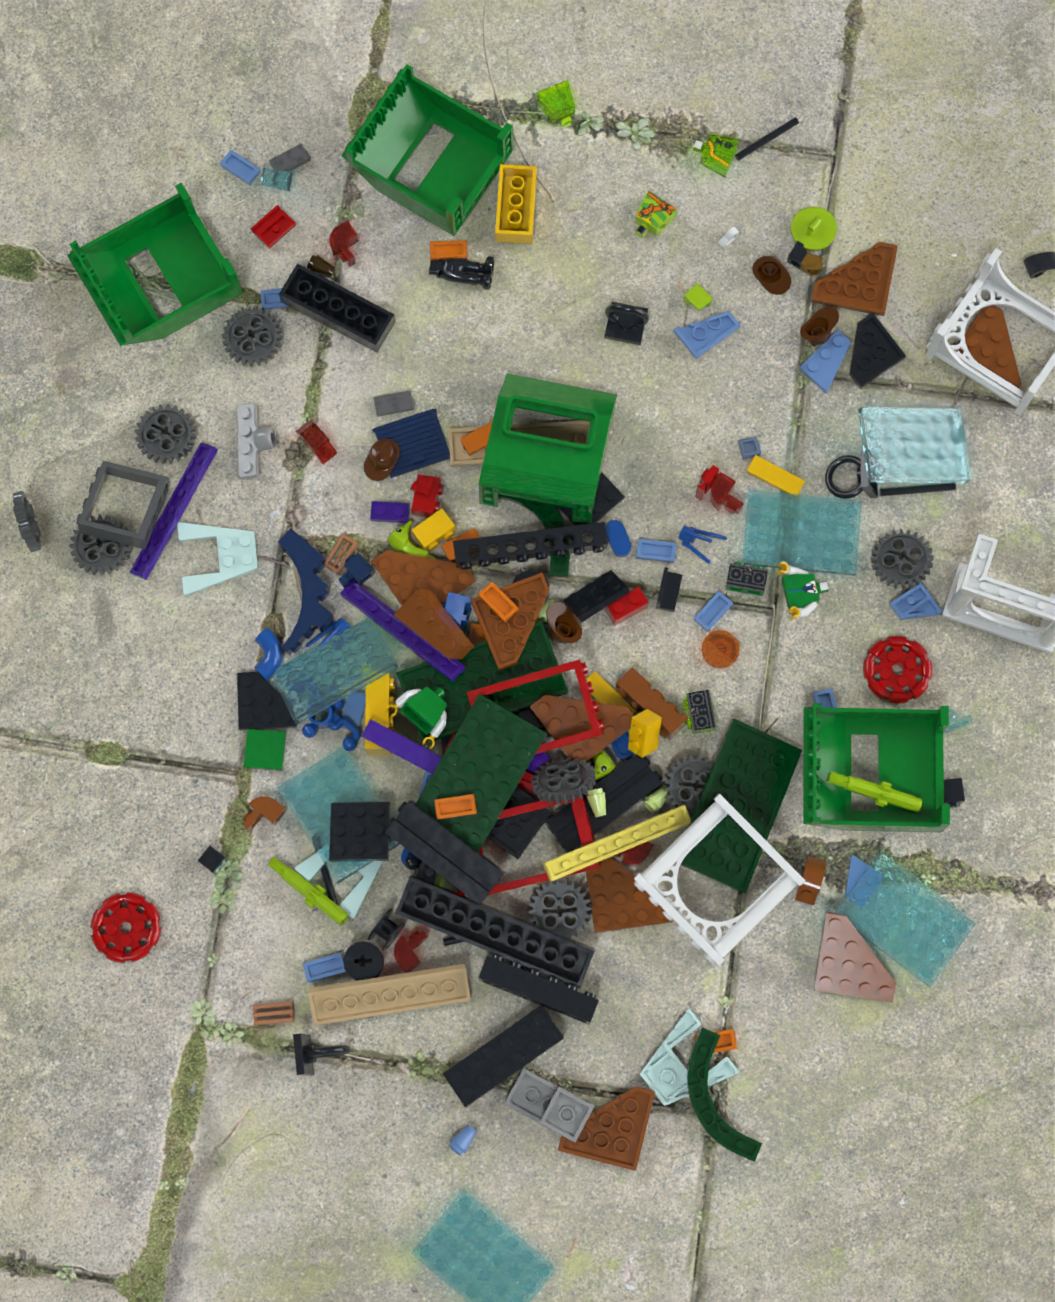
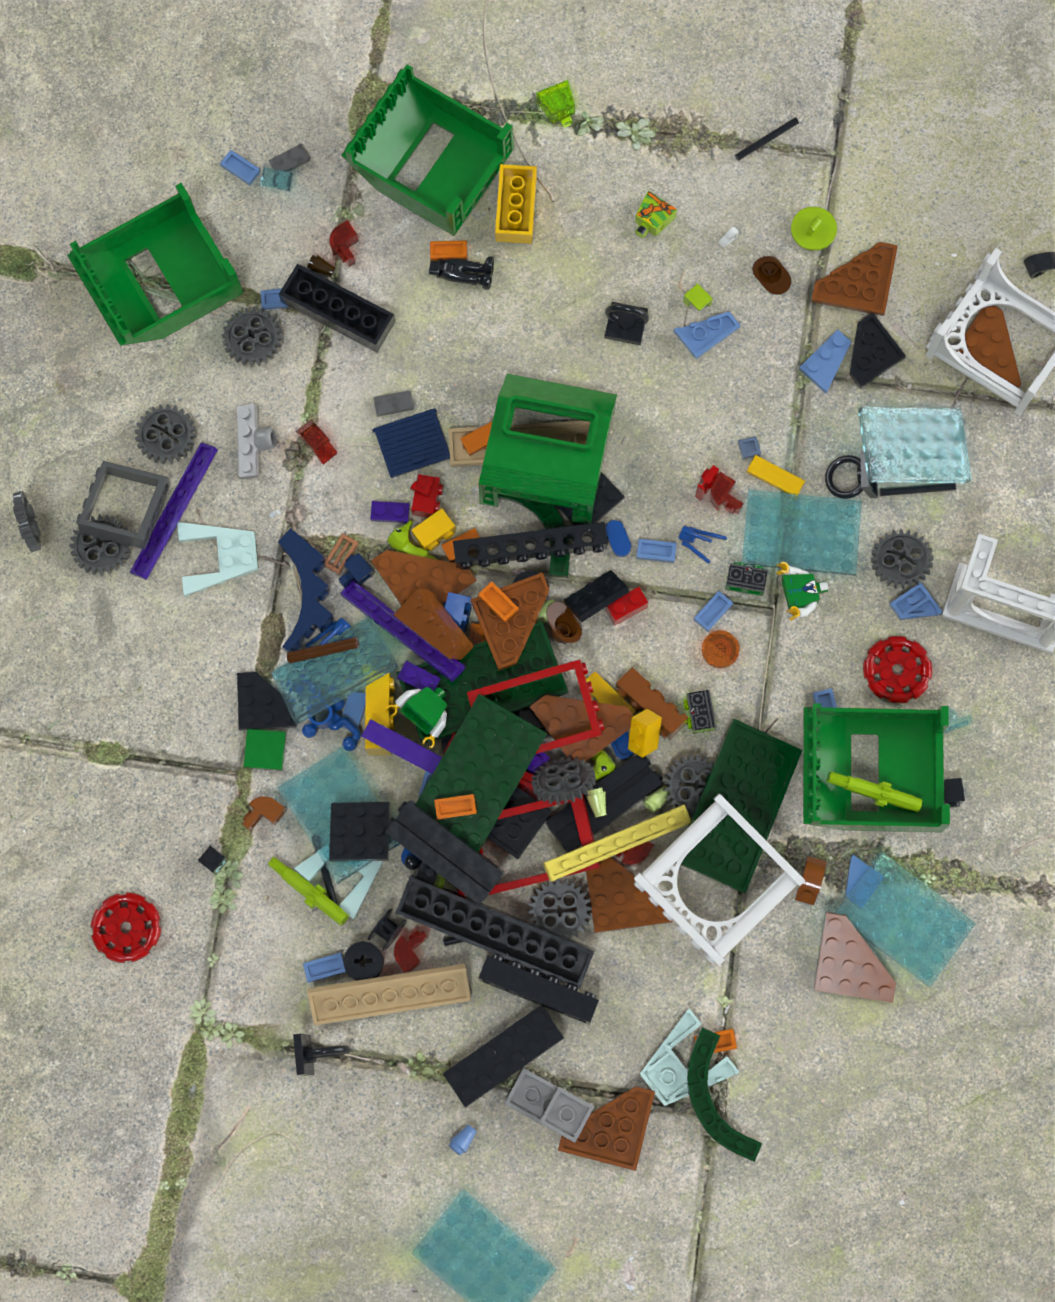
red plate [250,205,296,249] -> none
nougat tile [253,1002,294,1025] -> none
blue cylinder [254,628,283,681] -> none
reddish brown piece [363,438,400,481] -> none
black panel [656,567,683,612] -> none
clear neon green torso [693,134,739,178] -> none
leg [787,241,823,276] -> none
reddish brown piece [800,307,839,346] -> none
none -> reddish brown axle [287,637,359,663]
none -> dark purple plate [397,661,441,691]

